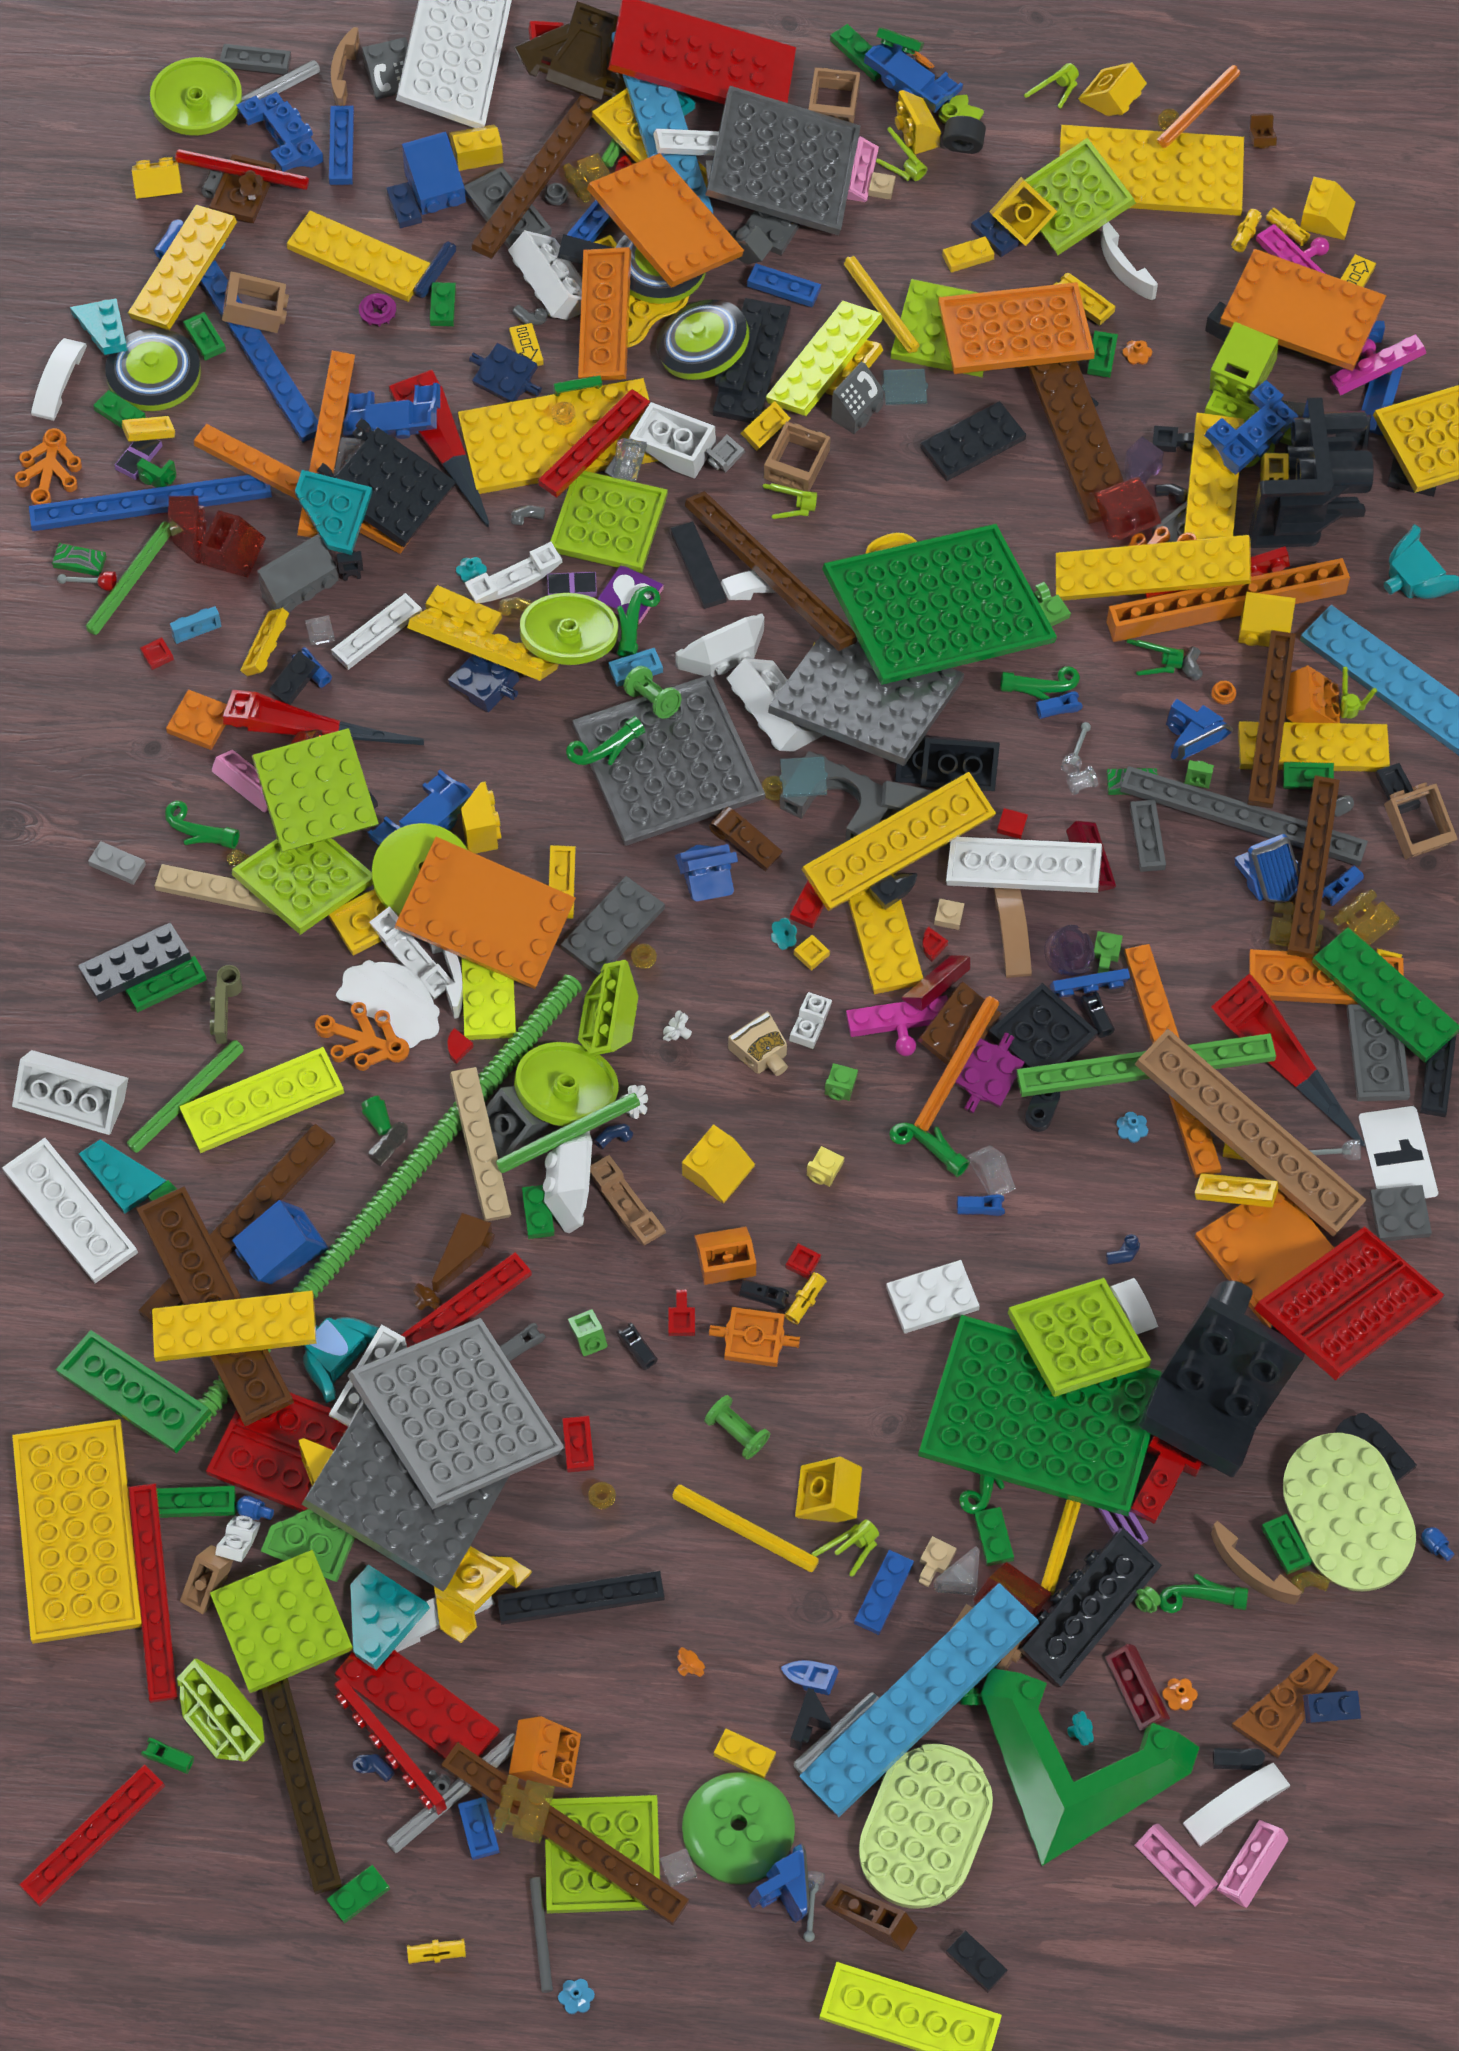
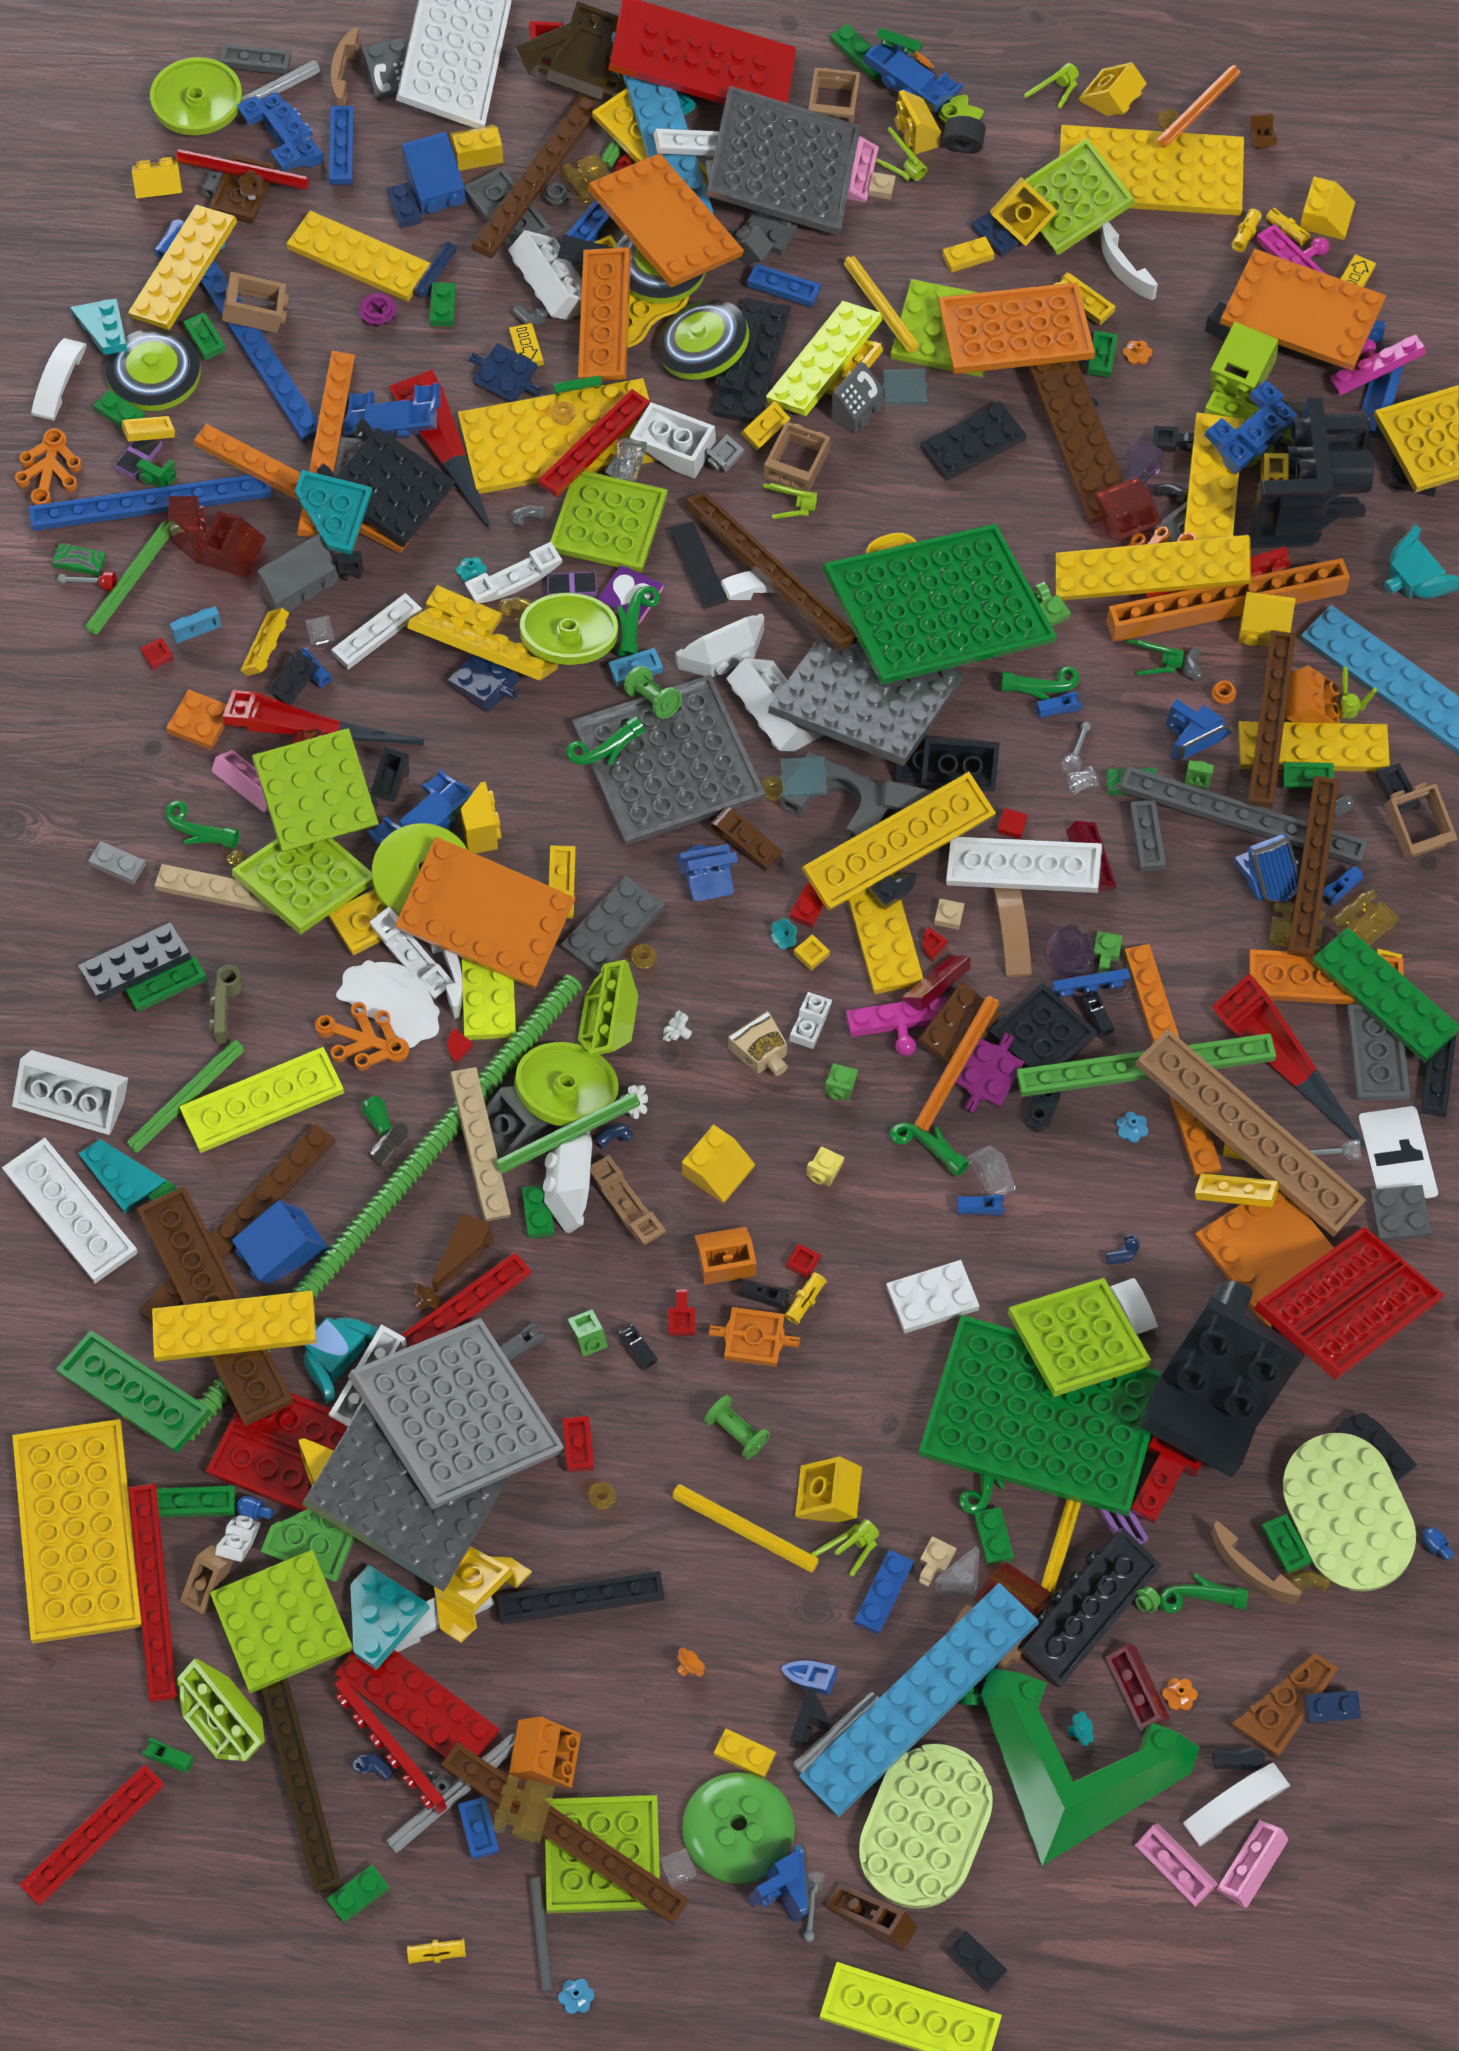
none -> black slope [371,746,409,802]

